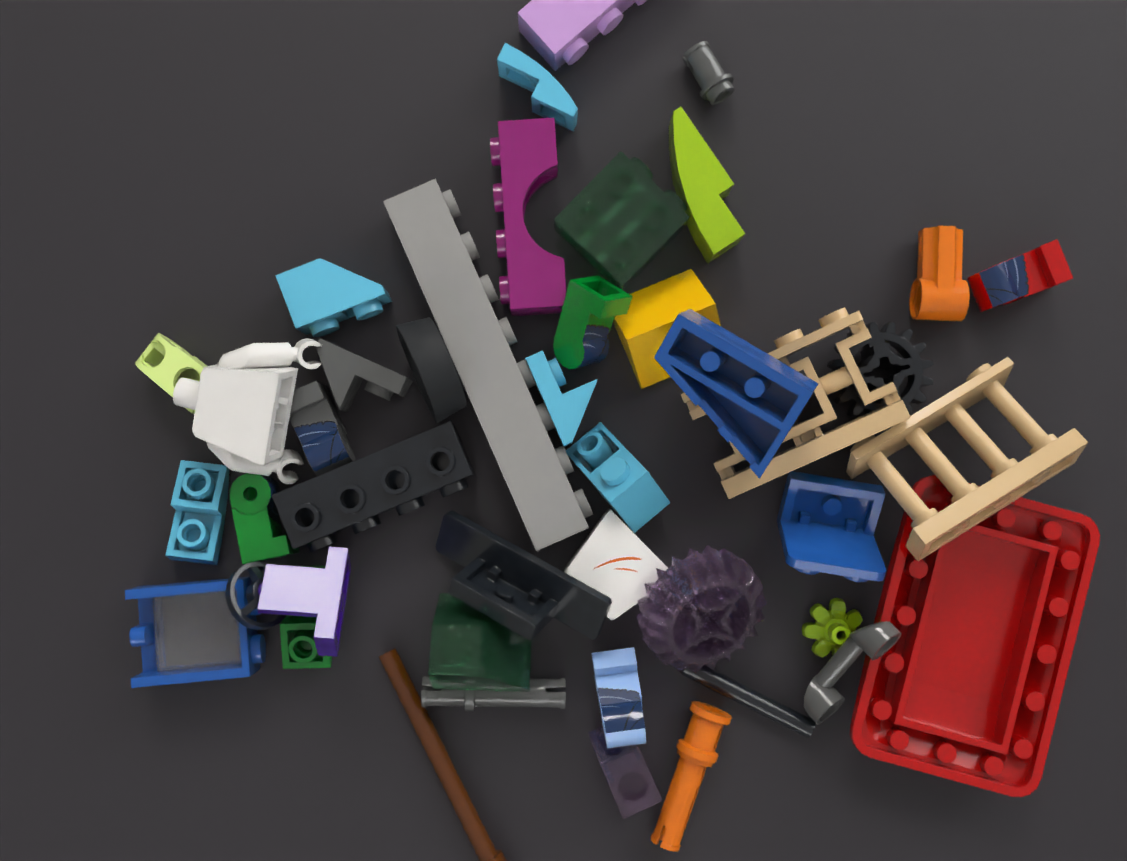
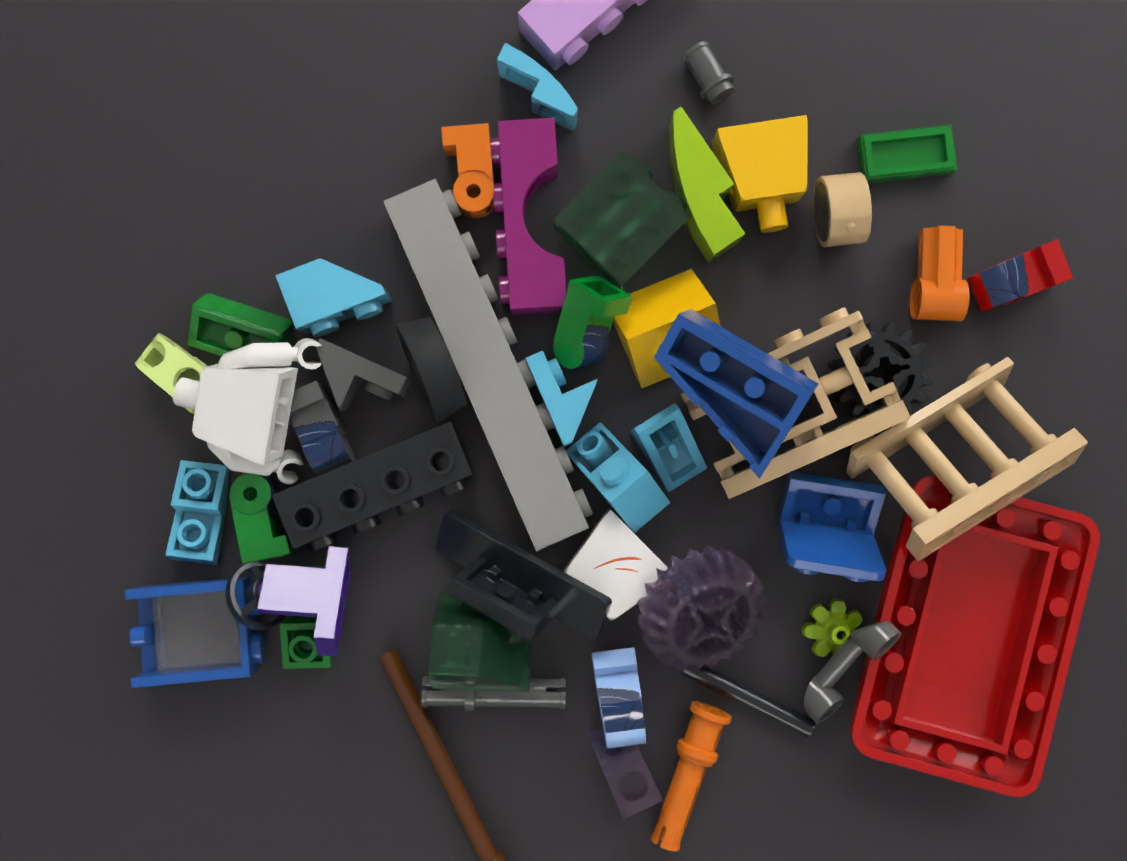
none -> green slope [187,293,293,356]
none -> orange leg [441,123,495,219]
none -> medium azure slope [630,403,707,493]
none -> yellow torso [711,115,808,233]
none -> tan piece [813,172,872,248]
none -> green tile [856,124,958,183]

